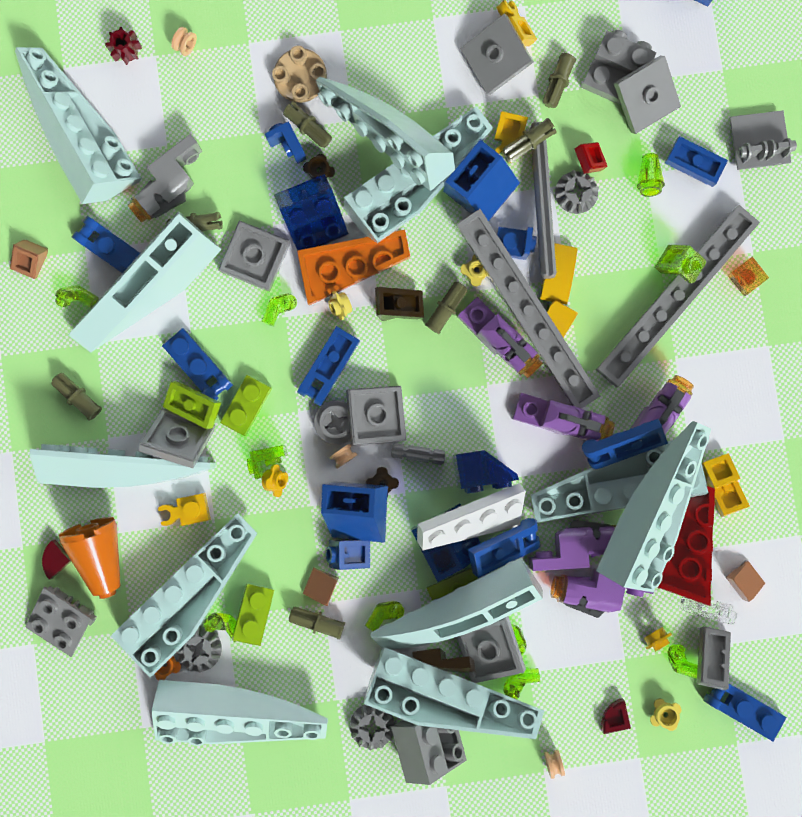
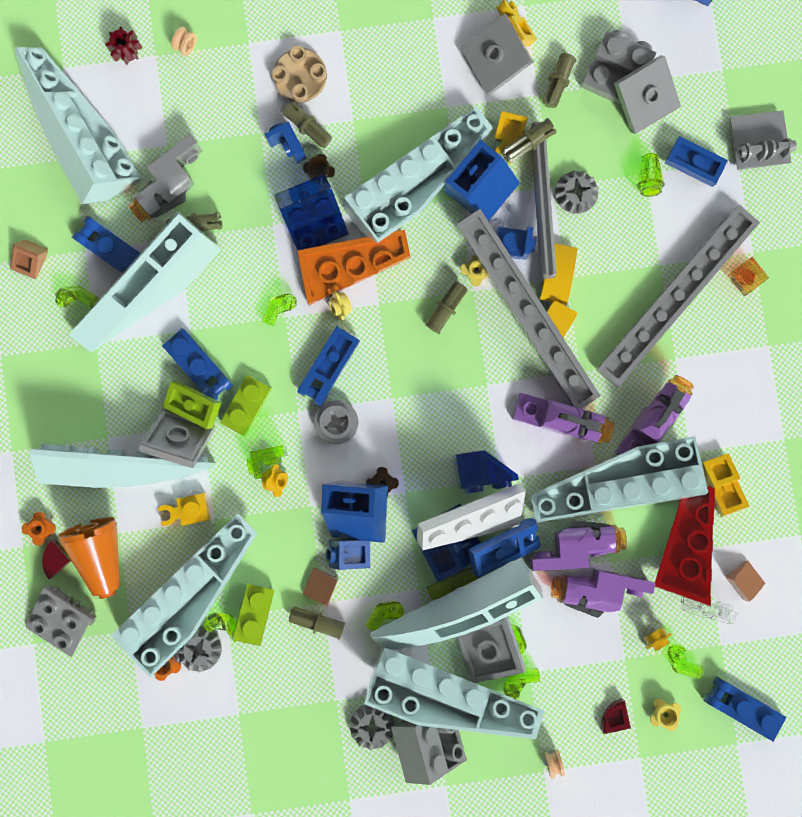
olive axle [51,373,102,421] -> none
light aqua wedge [152,680,328,746] -> none
light grey tile [218,220,290,292] -> none
light aqua wedge [316,77,455,191] -> none
light nougat bush [329,444,357,469] -> none
light grey tile [346,386,407,446] -> none
dark brown slope [375,287,424,321] -> none
light grey axle [391,443,445,465] -> none
dark brown slope [412,648,476,673] -> none
medium lavender plate [457,297,543,379] -> none
red tile [574,142,608,174] -> none
blue plate [582,418,668,469] -> none
light aqua wedge [596,421,711,592] -> none
clear neon green bracket [654,245,706,283] -> none
light grey plate [697,626,731,690] -> none
none -> orange plate [22,512,56,546]

